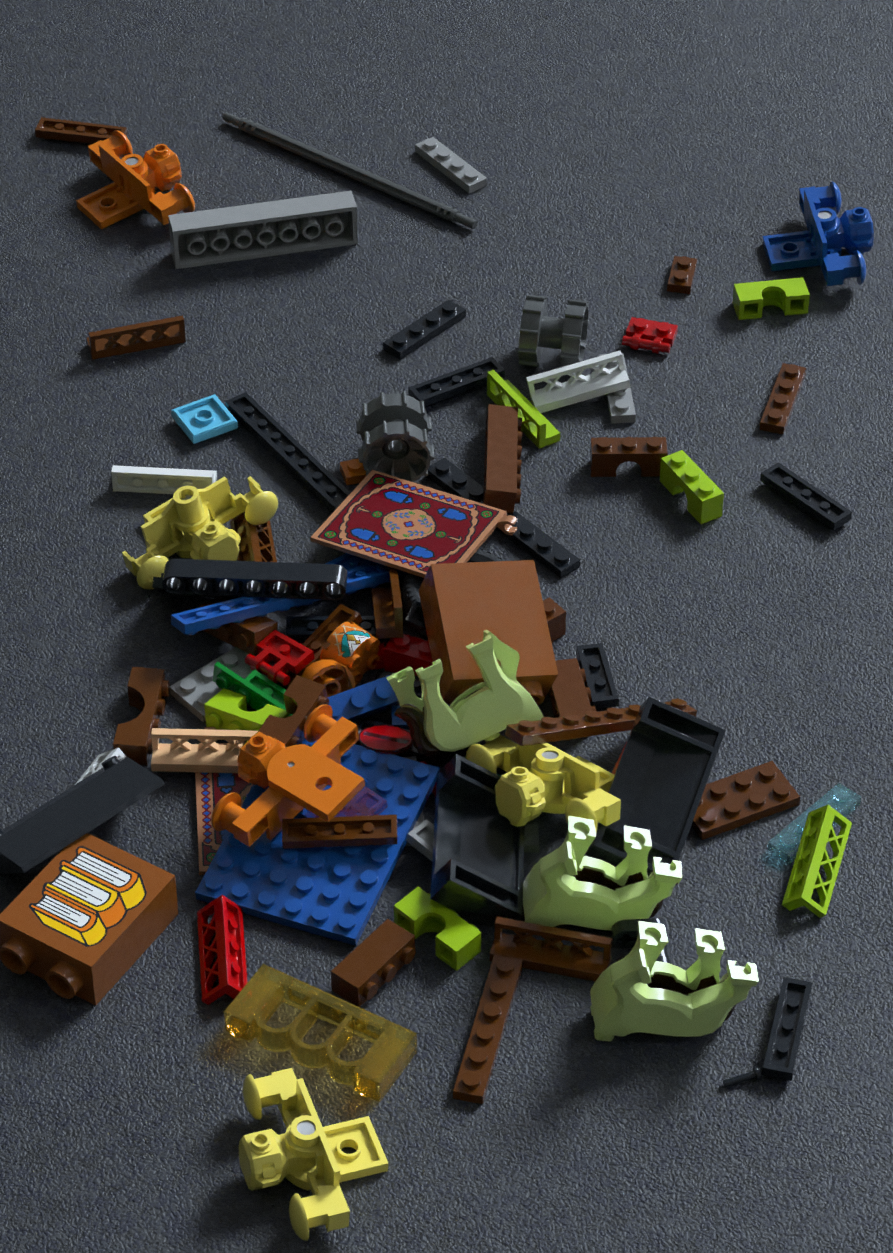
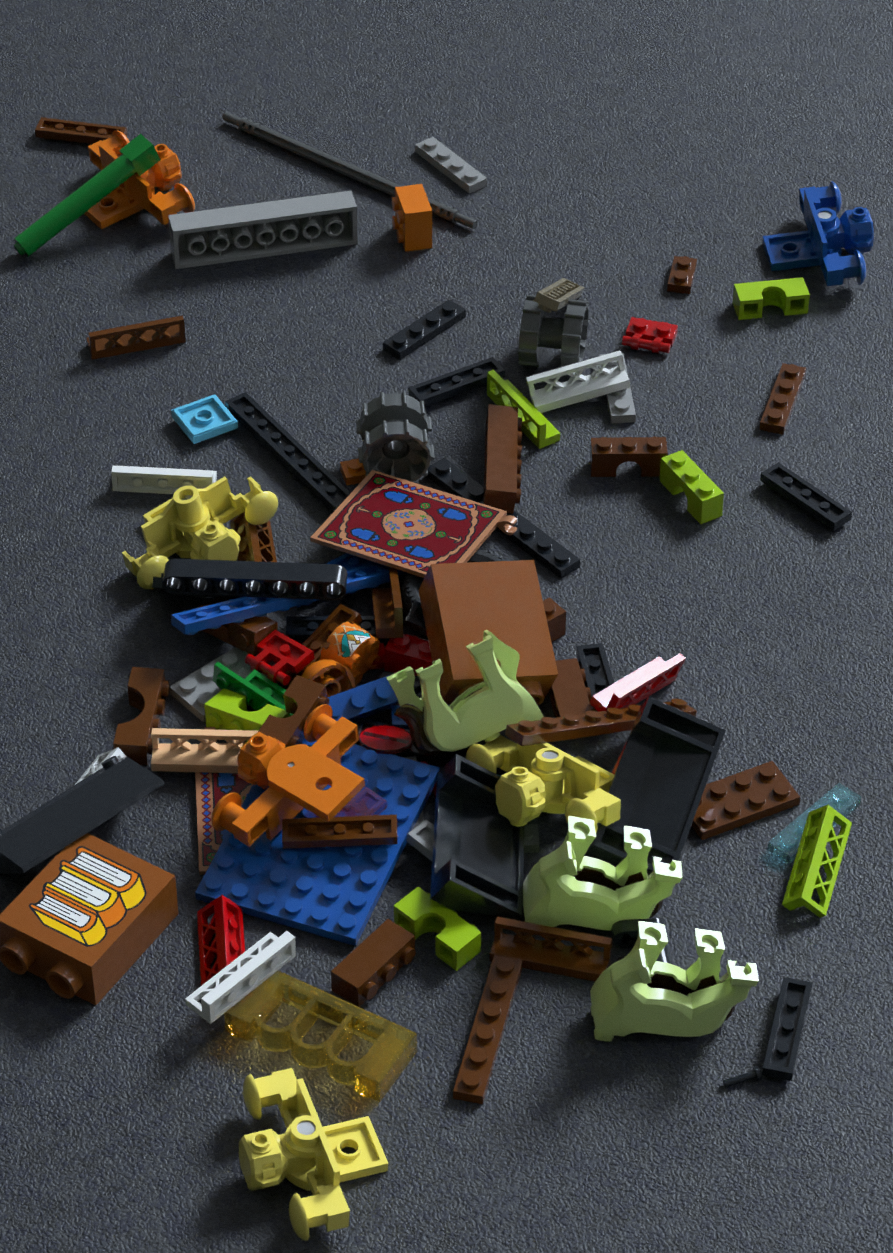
none -> green brick [13,134,161,257]
none -> white fence [185,931,296,1024]
none -> orange brick [392,184,432,252]
none -> dark tan plate [534,278,585,313]
none -> fence [589,653,686,712]

